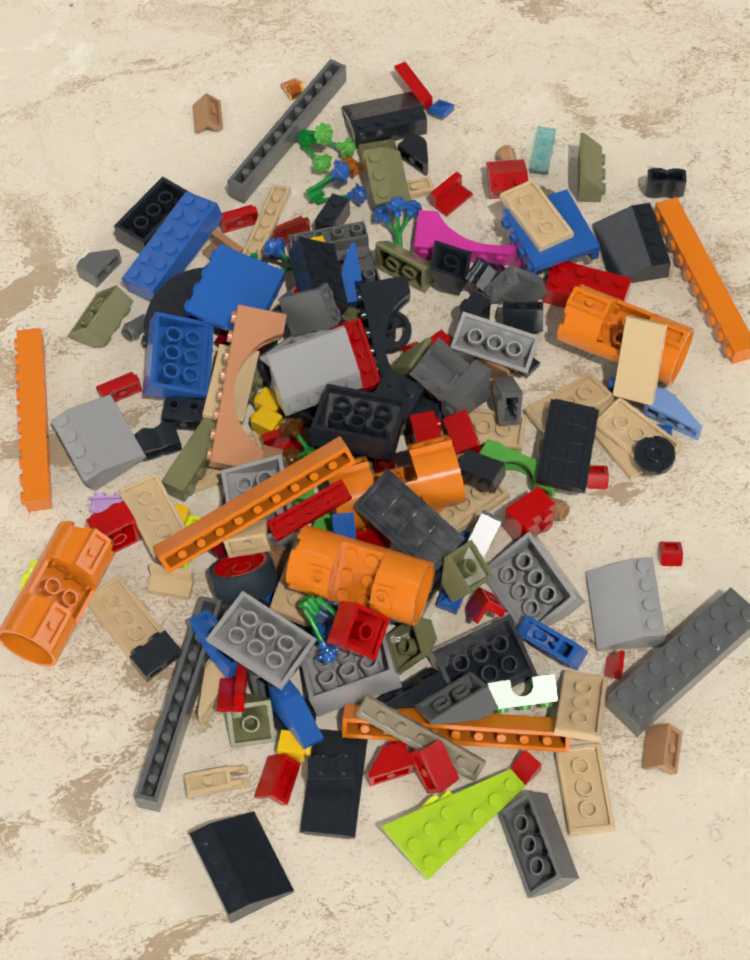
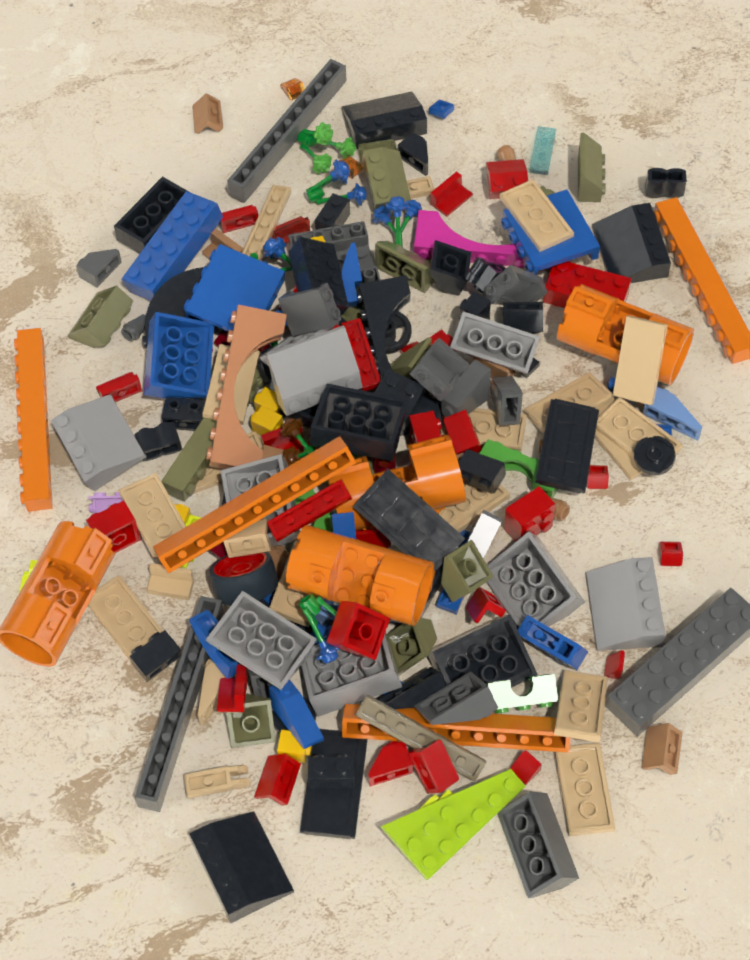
red slope [394,61,433,110] -> none

